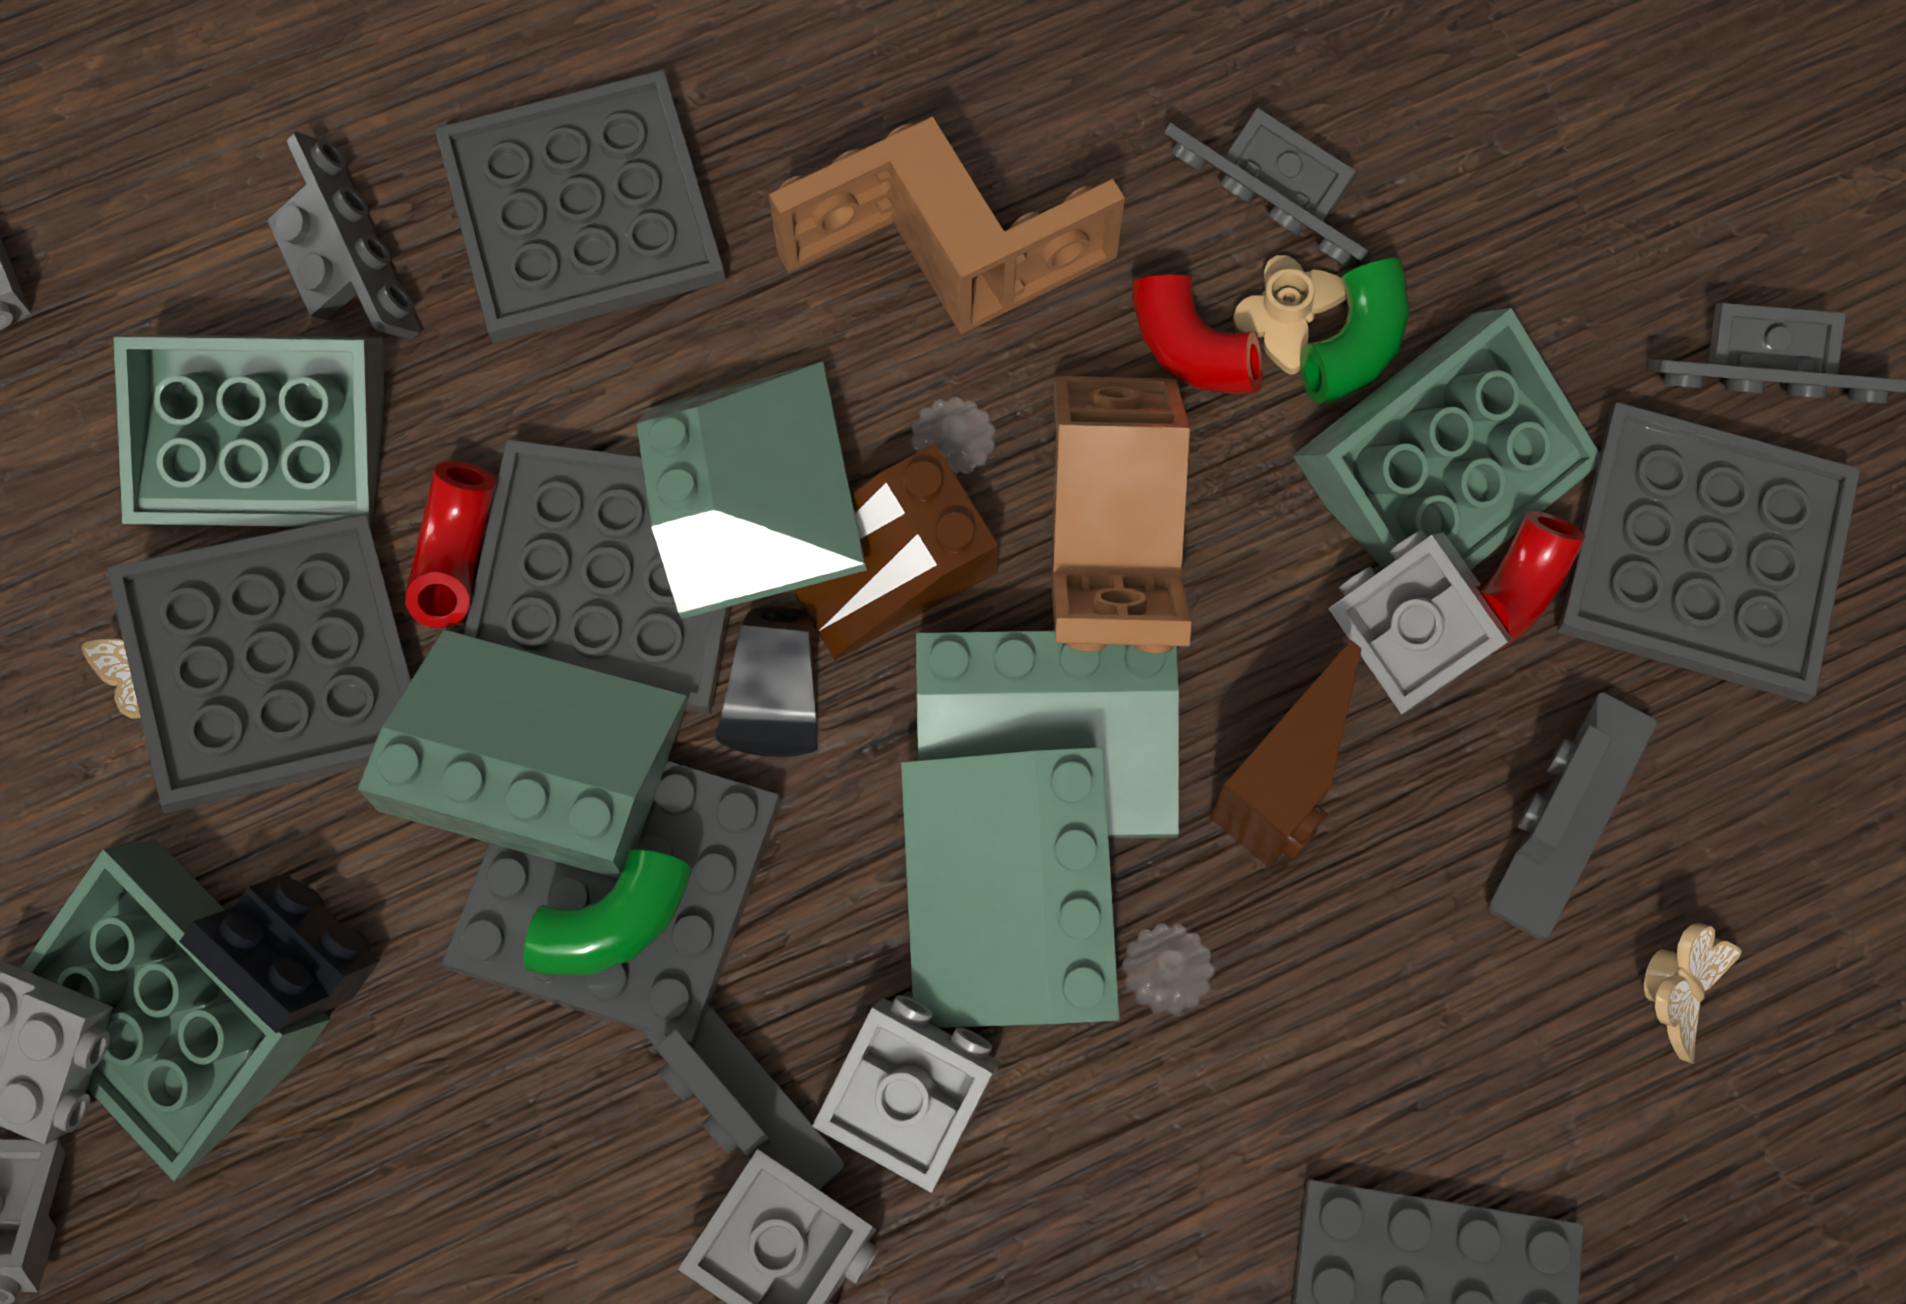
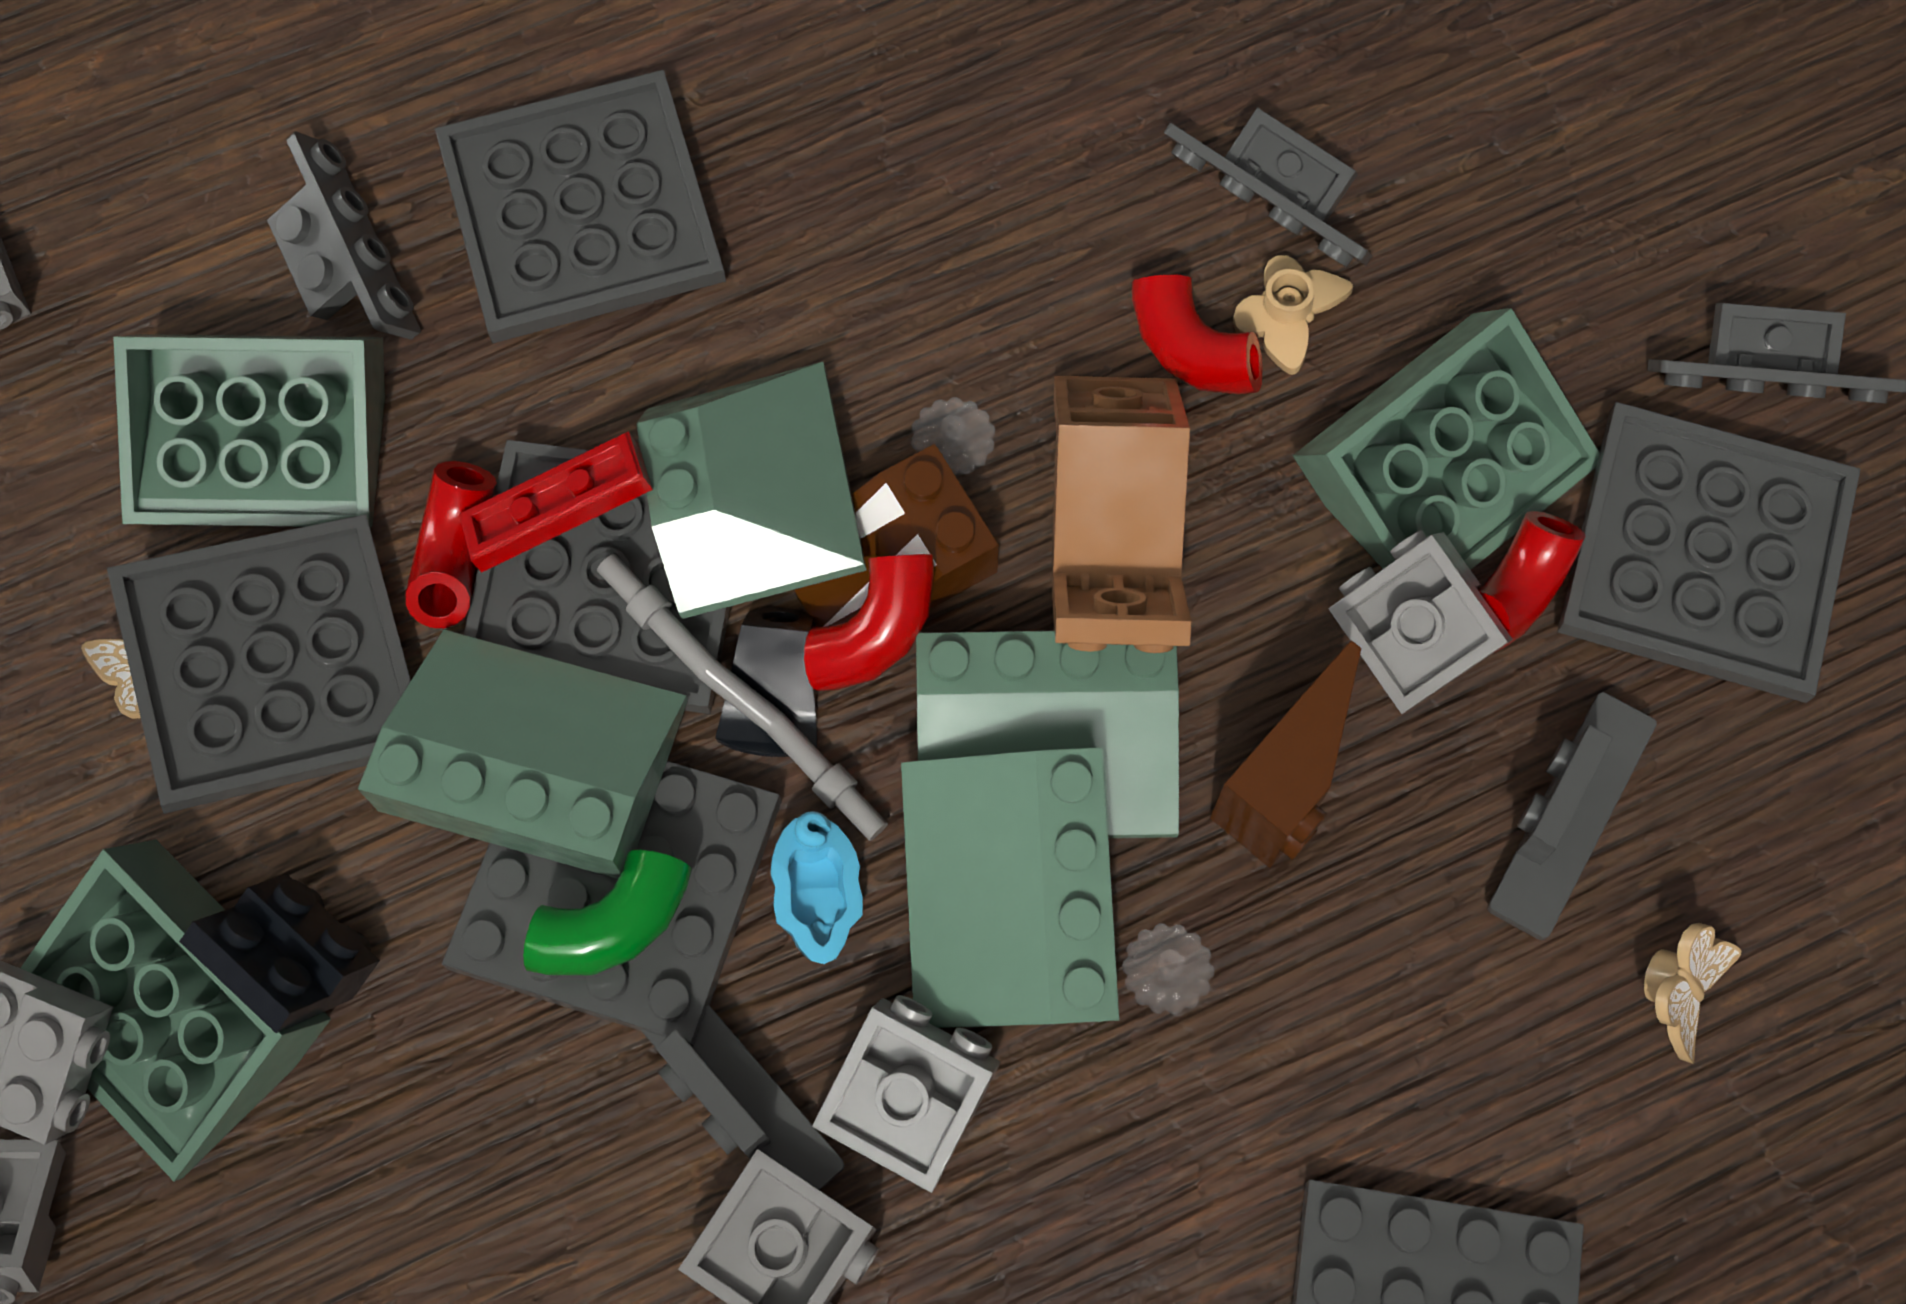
medium nougat bracket [768,116,1125,334] -> none
green cylinder [1300,258,1409,404] -> none
none -> red tile [459,431,653,572]
none -> light grey bar [597,554,888,841]
none -> medium azure arm [771,811,863,964]
none -> red cylinder [804,554,934,691]

